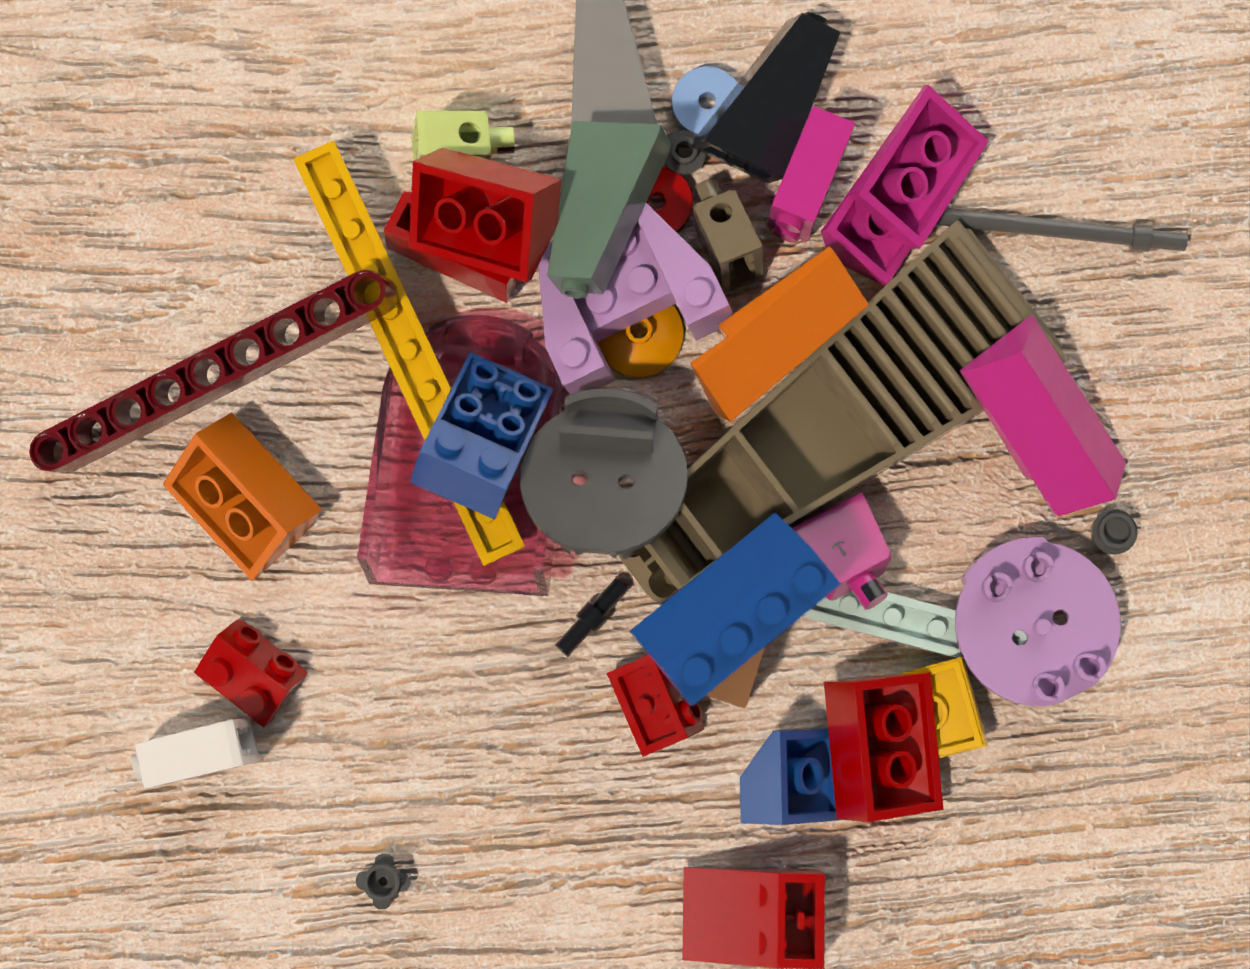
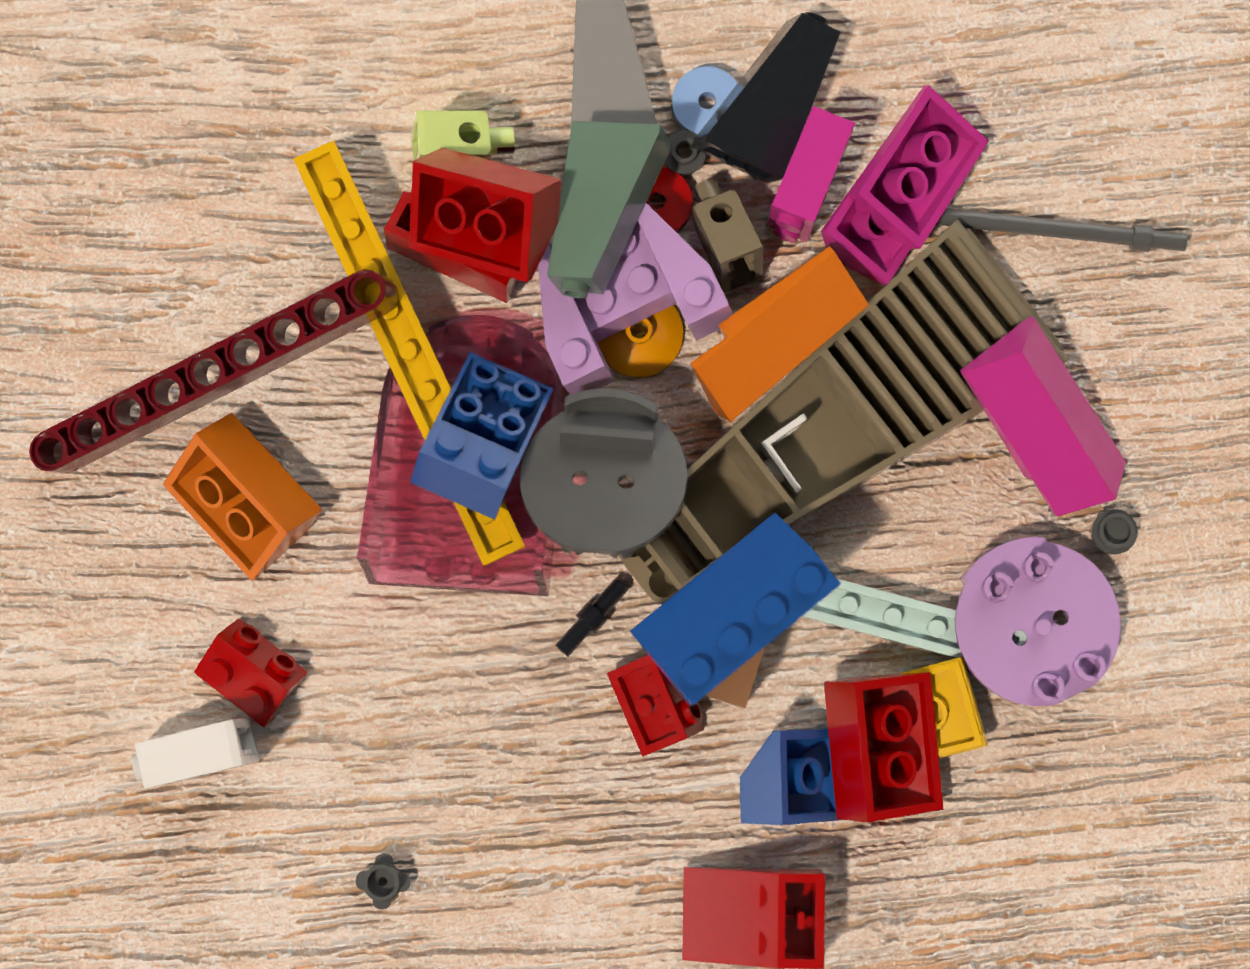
dark pink torso [792,493,891,610] -> none
none -> white bracket [759,413,808,496]

